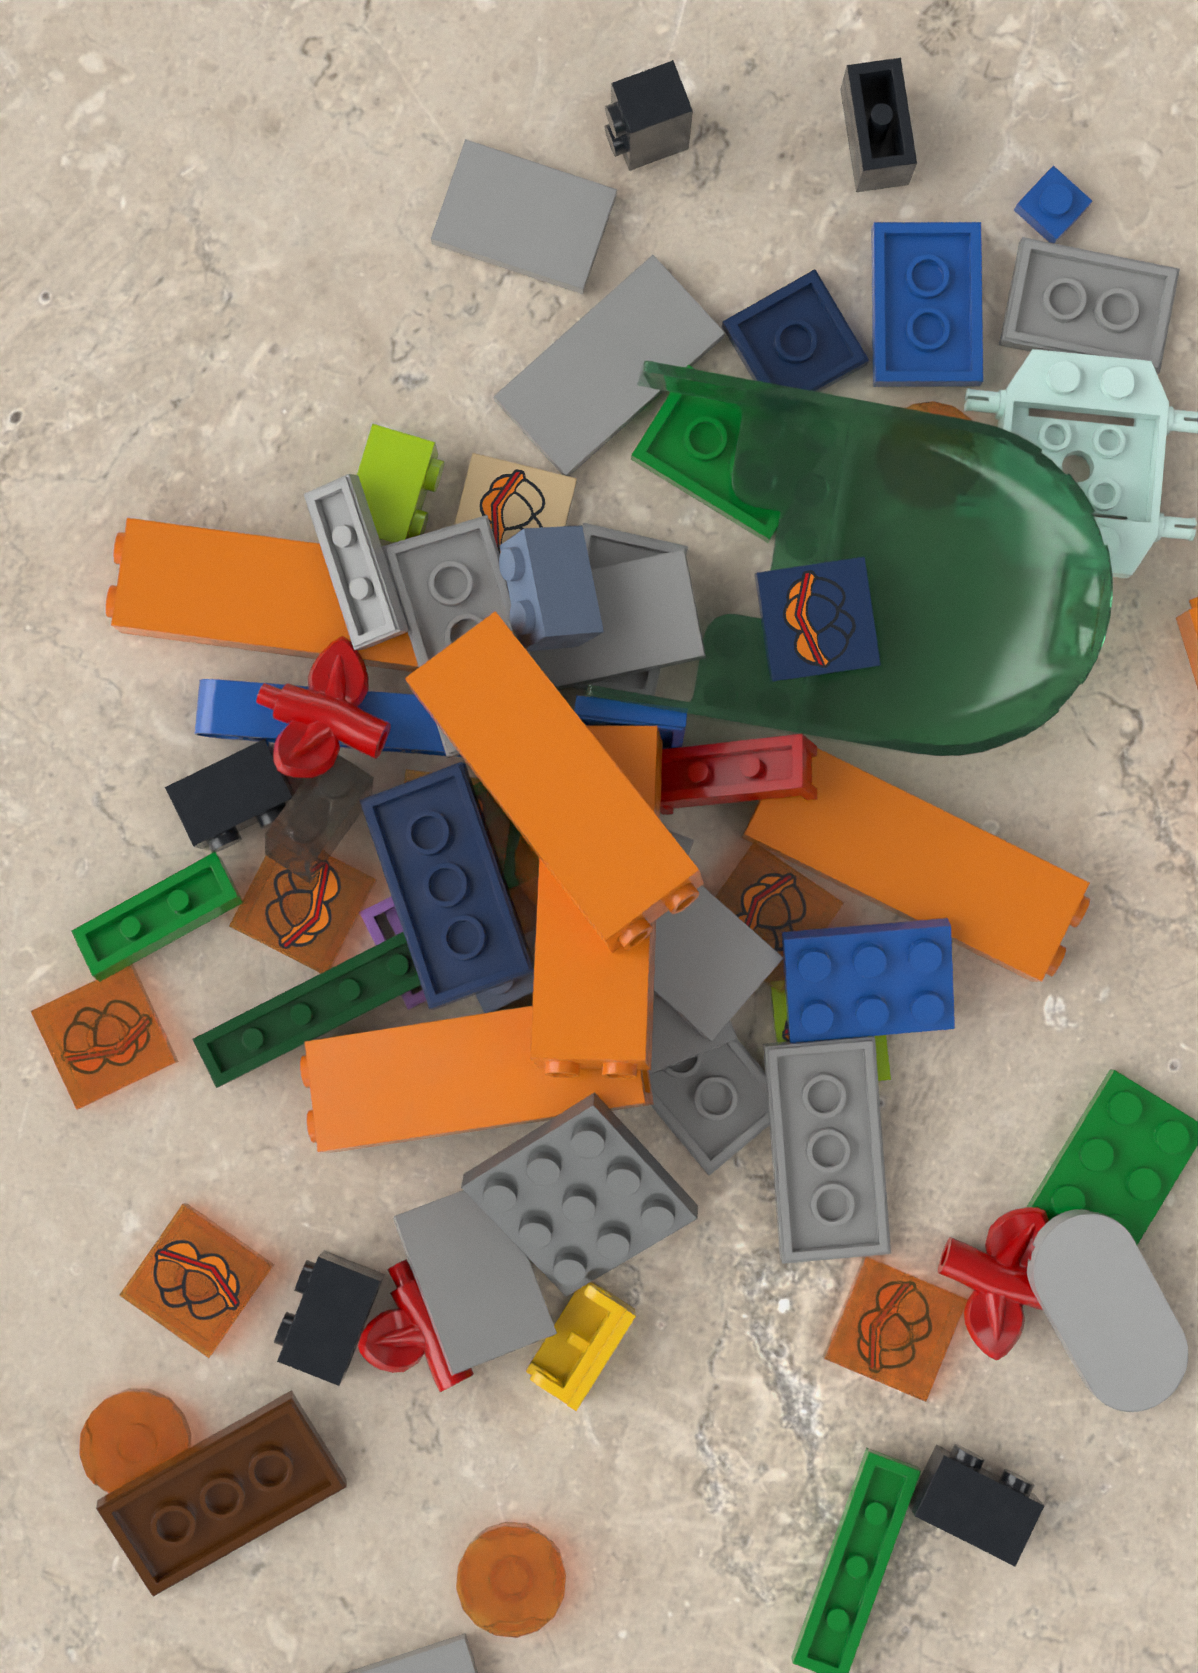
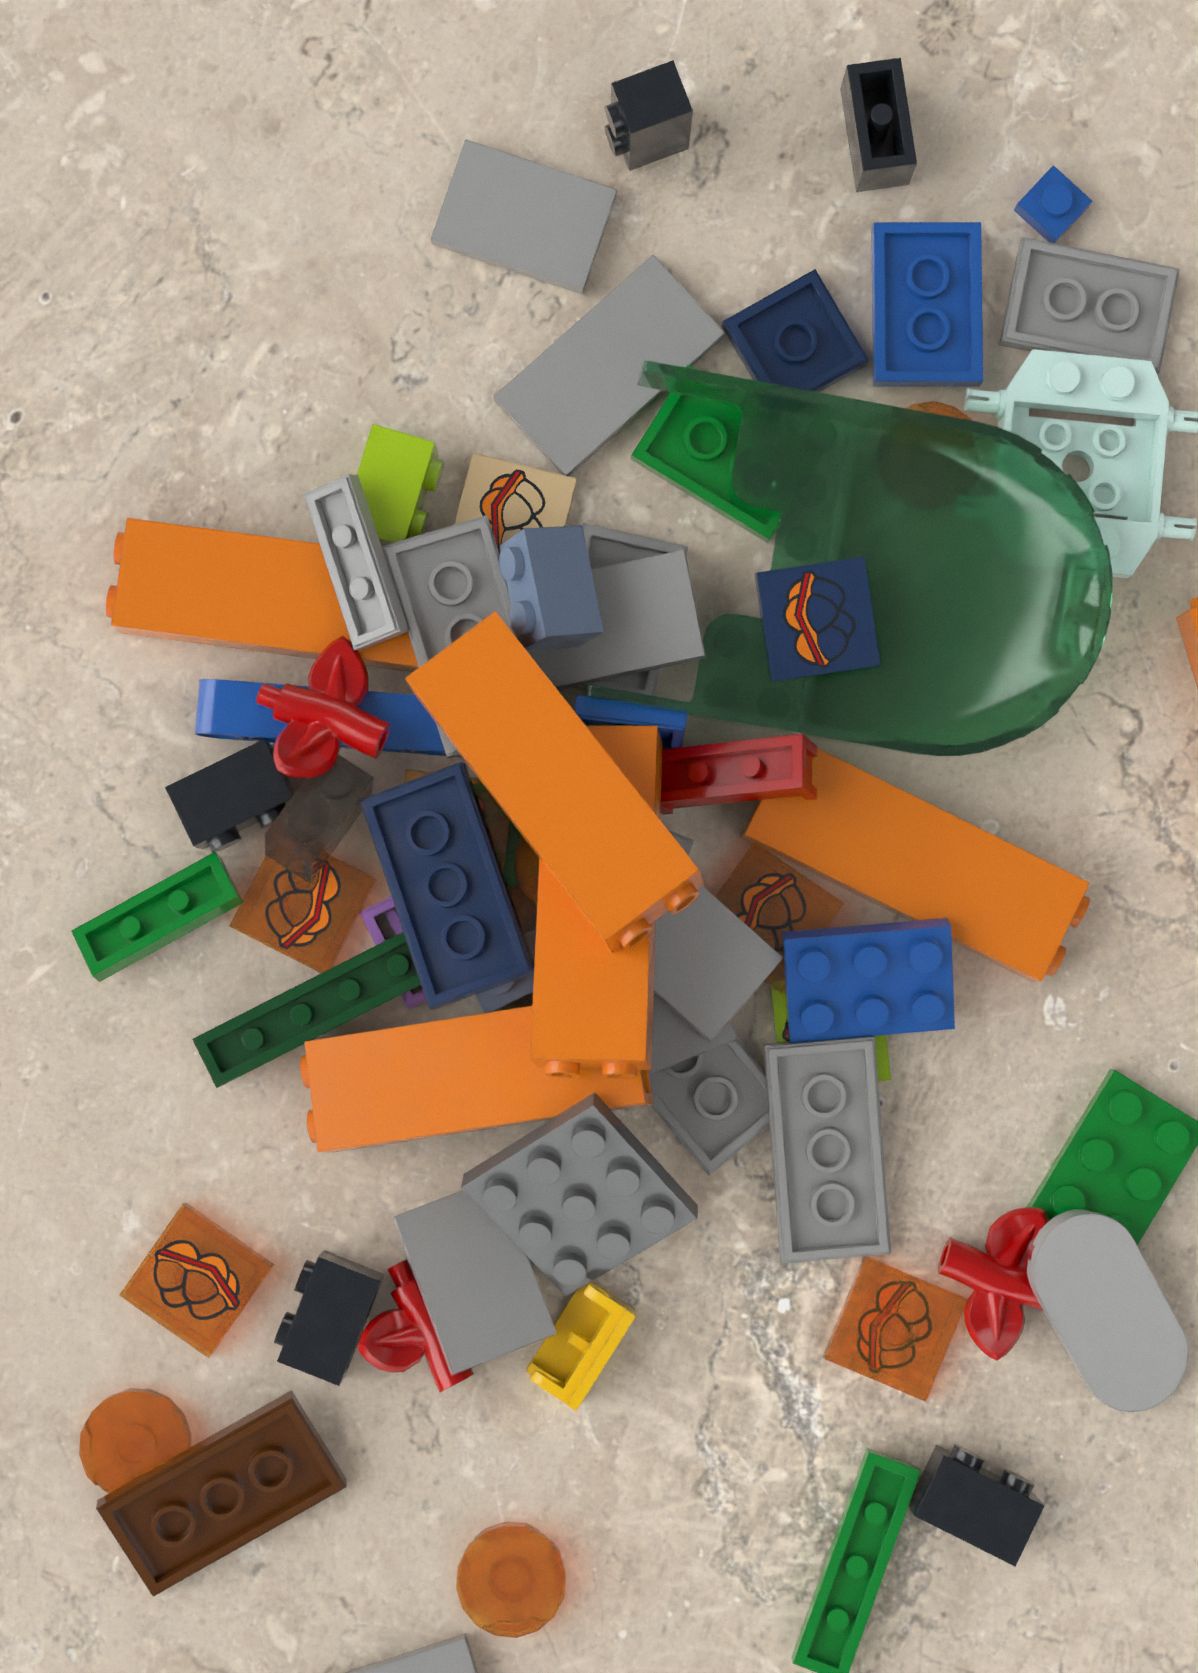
clear orange tile [31,964,179,1110] -> none

